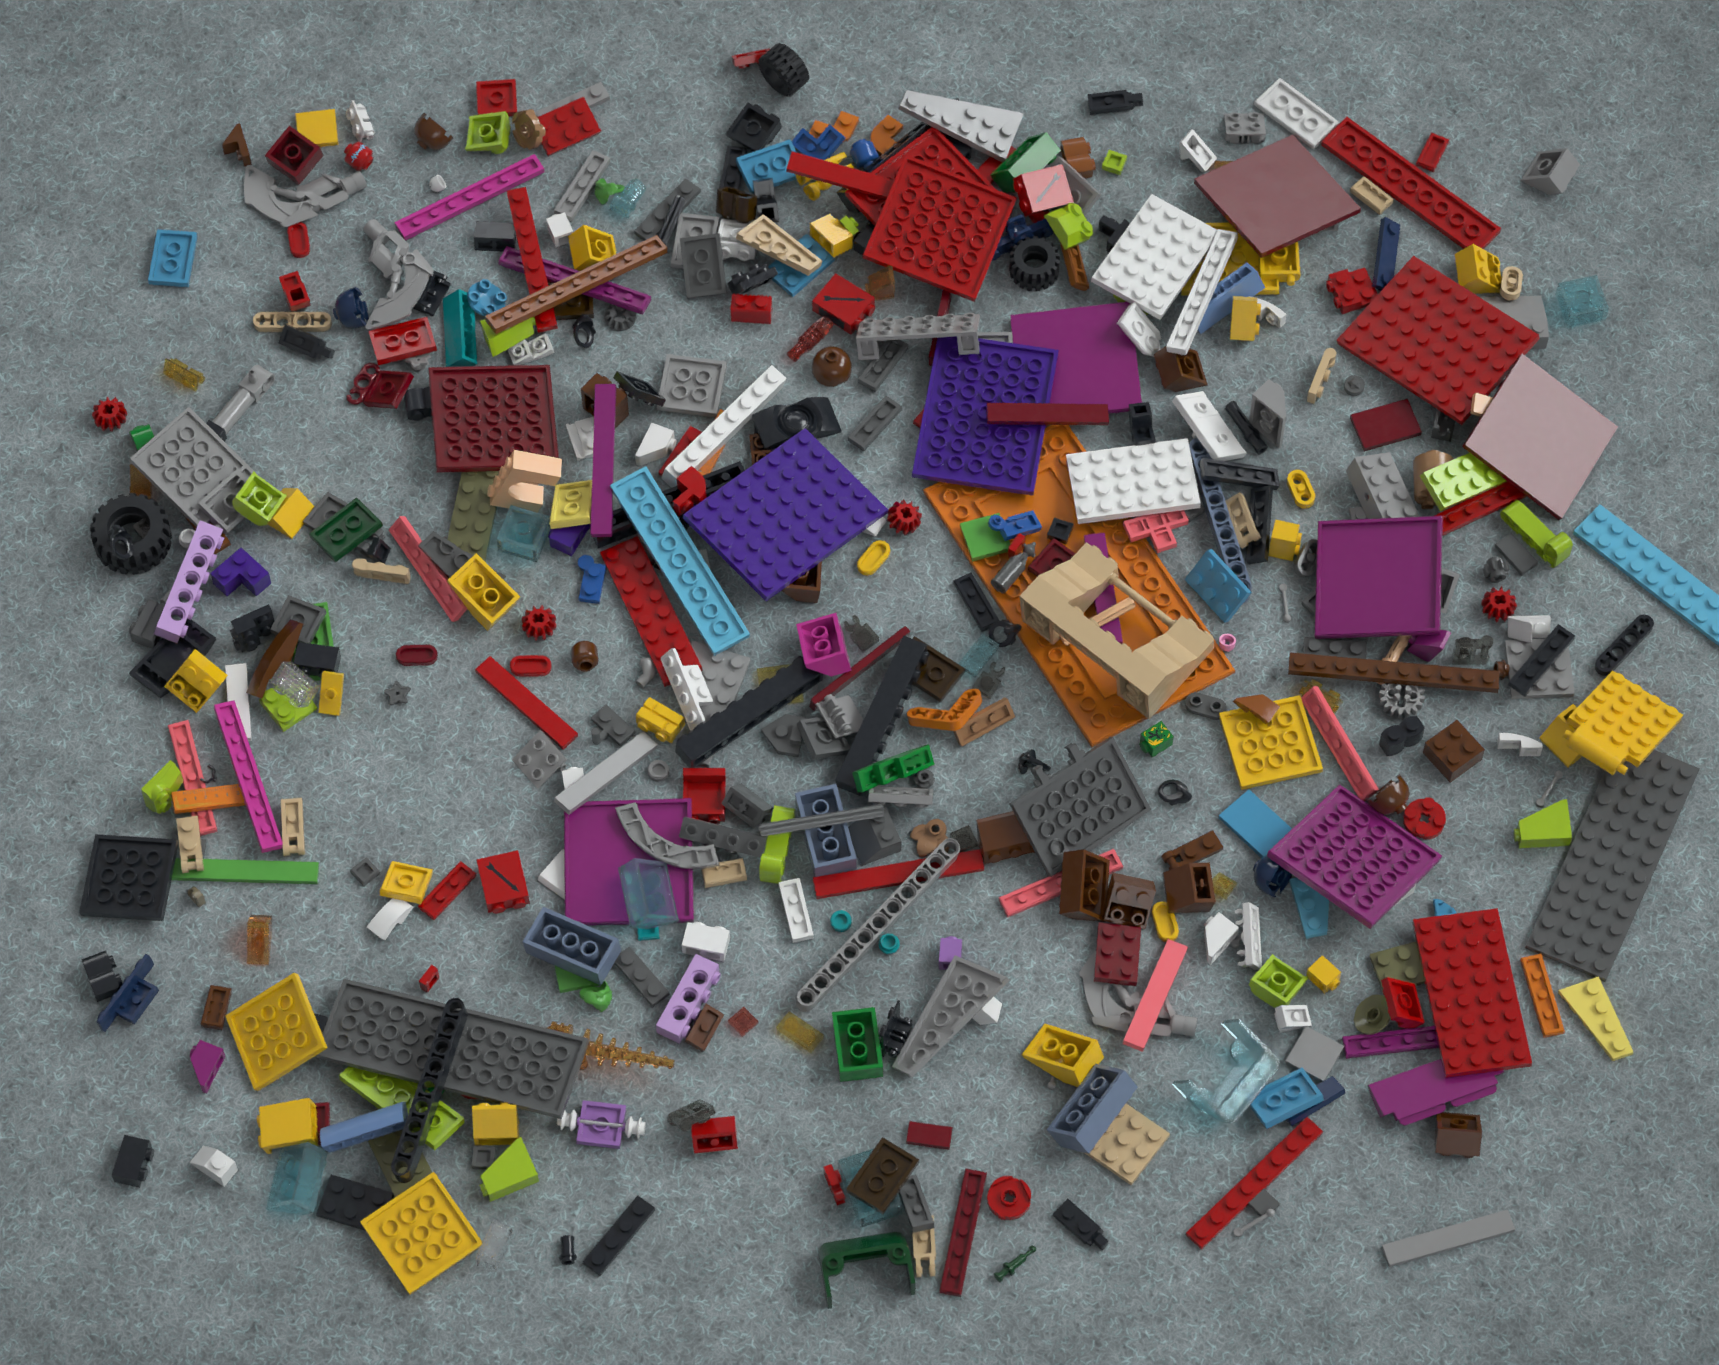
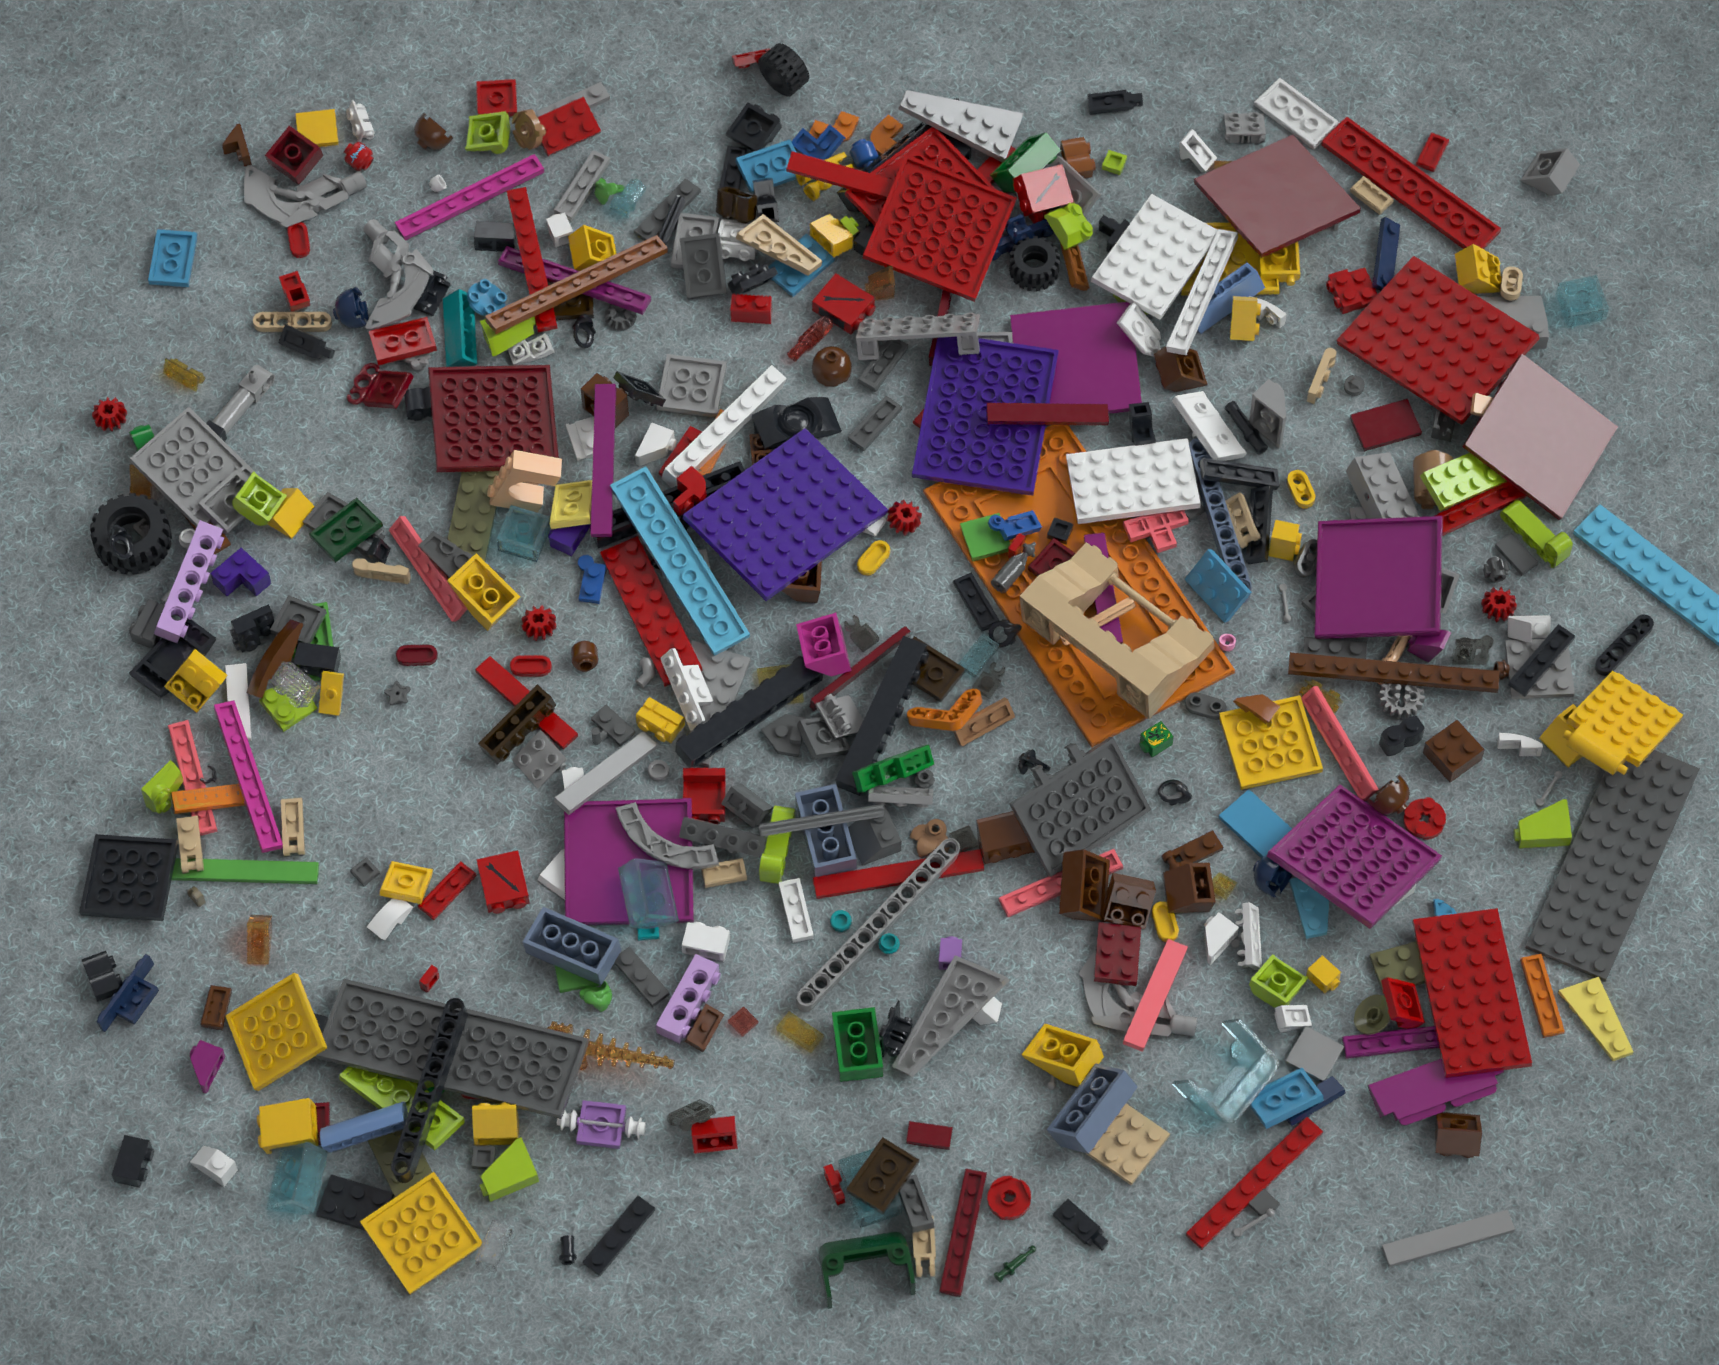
none -> dark brown brick [478,684,556,765]

